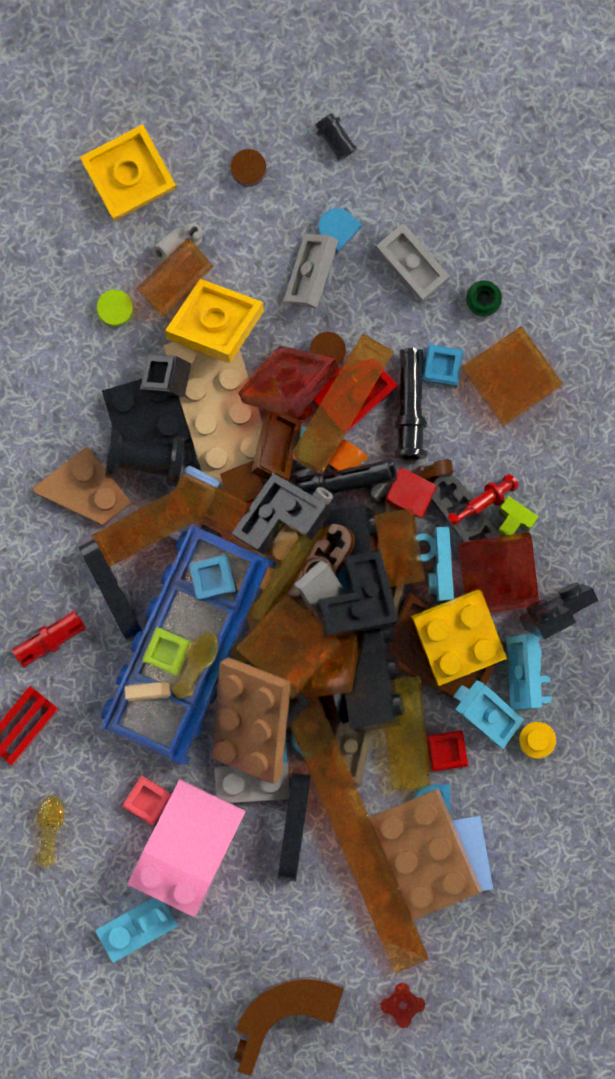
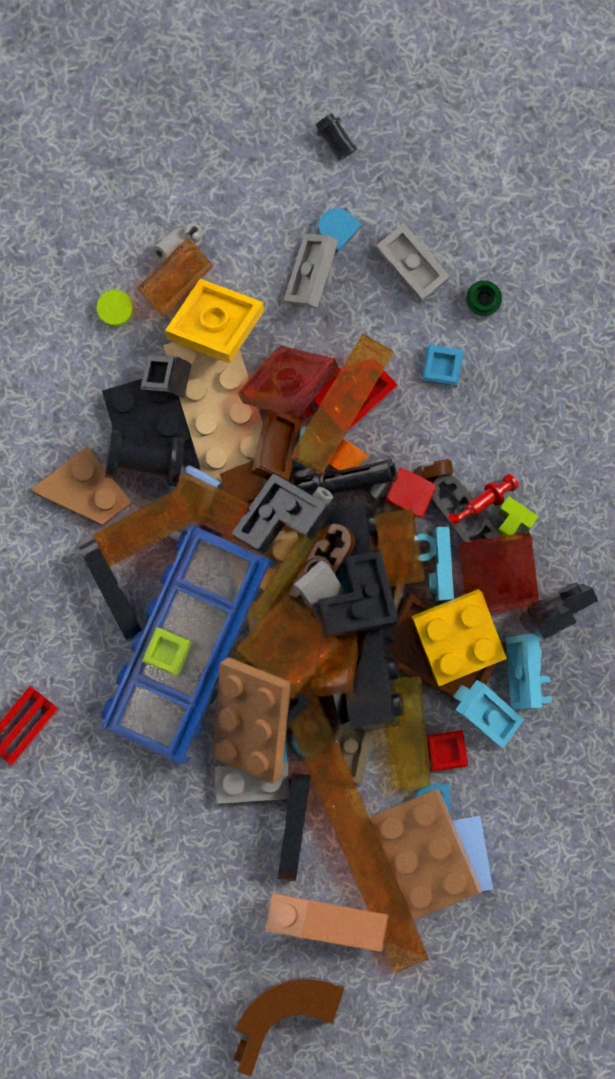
red pin [12,610,86,668] -> none
clear yellow piece [37,794,65,868] -> none
yellow plate [80,124,177,222] -> none
medium azure plate [95,898,178,963] -> none
coral tile [122,775,172,826] -> none
tan tile [124,682,171,701] -> none
bright pink slope [127,779,246,917] -> none
clear yellow piece [173,632,218,698] -> none
dark azure tile [189,555,236,601] -> none
reddish brown tile [231,149,266,187] -> none
reddish brown tile [310,332,346,369] -> none
clear red plate [381,983,425,1028] -> none
black pin [395,348,427,460] -> none
clear orange plate [462,326,563,427] -> none
yellow plate [519,722,556,759] -> none
none -> nougat slope [265,893,389,952]

